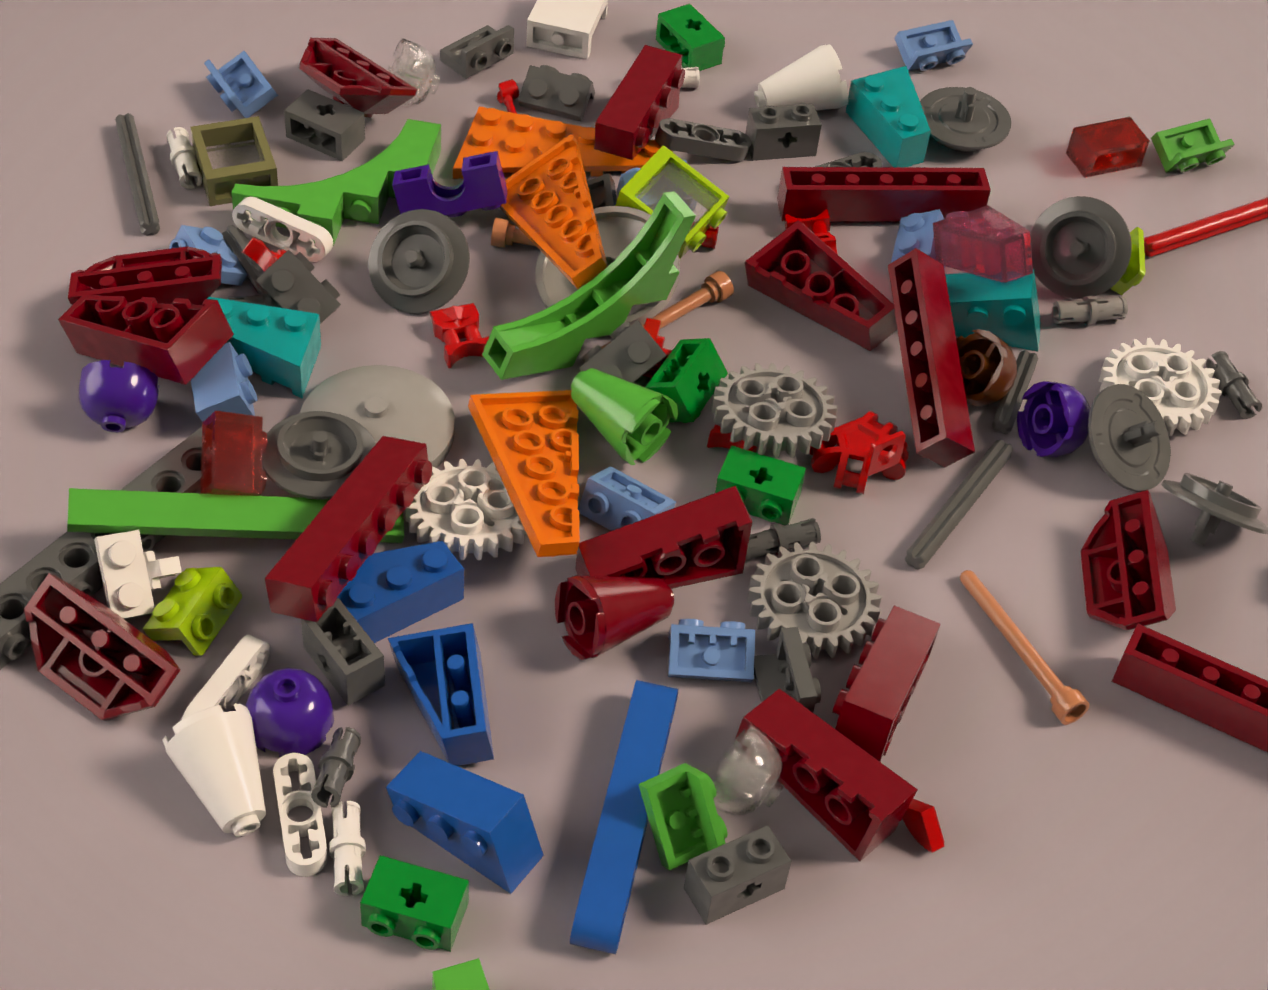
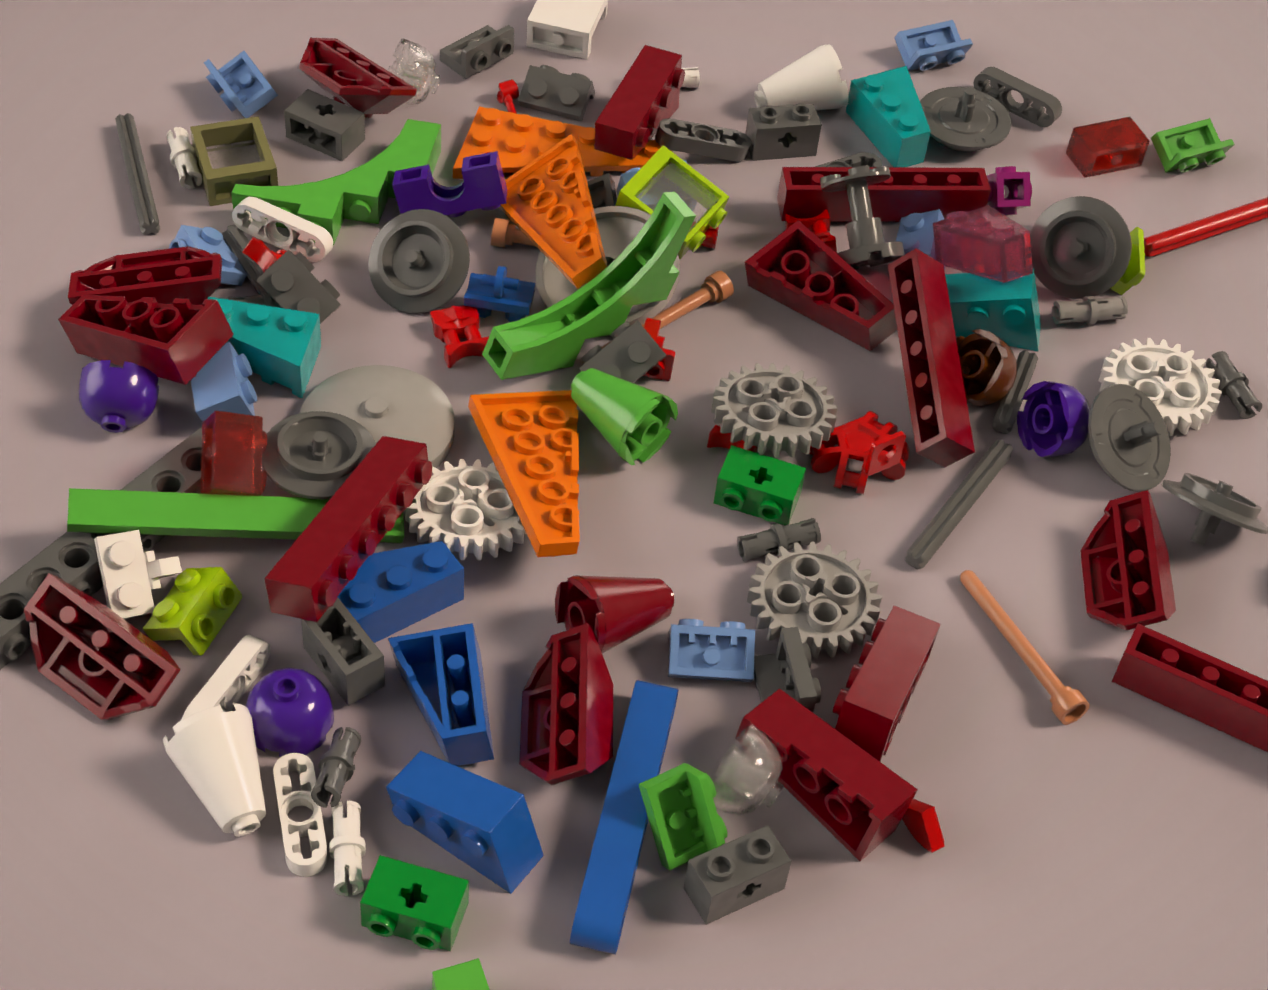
dark red wedge [575,486,752,589] -> none
medium blue bracket [578,466,676,531] -> none
green brick [645,338,728,423] -> none
green brick [656,3,725,71] -> none
none -> blue hips [464,266,536,322]
none -> dark red wedge [519,623,614,786]
none -> dark grey piece [820,165,905,270]
none -> dark grey beam [973,67,1062,127]
none -> magenta brick [986,166,1032,216]

